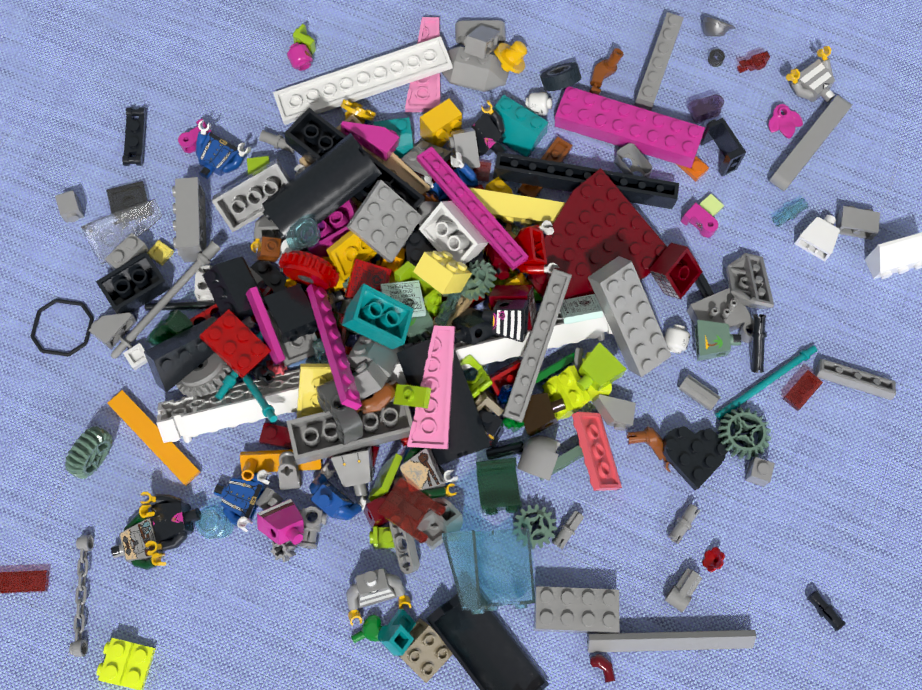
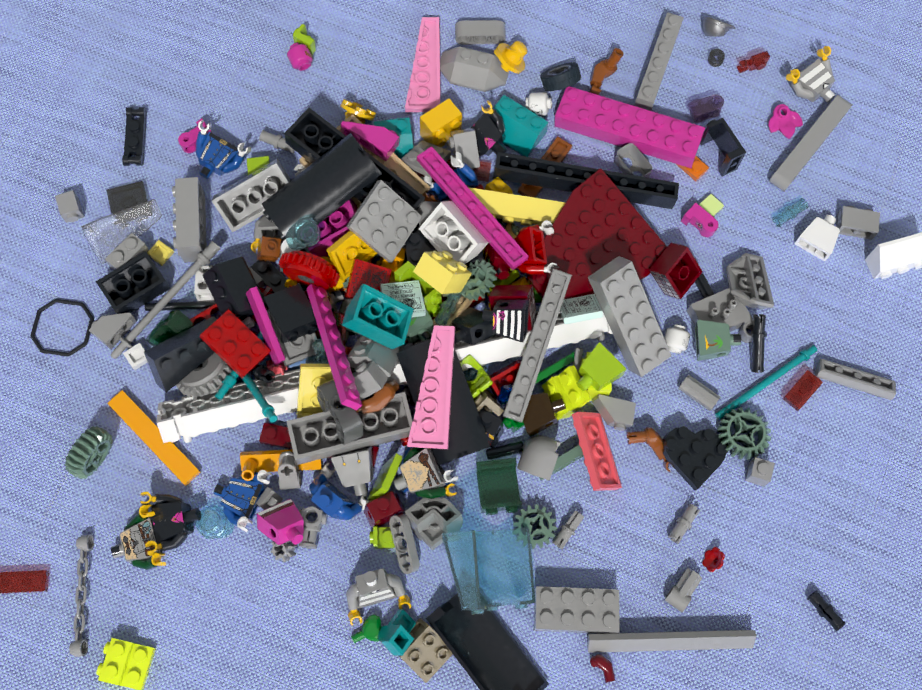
white plate [273,36,453,125] -> none
clear red flag [377,478,446,543] -> none
lime plate [393,384,431,409] -> none
light grey brick [464,25,500,59] -> none
yellow tile [503,272,525,285] -> none

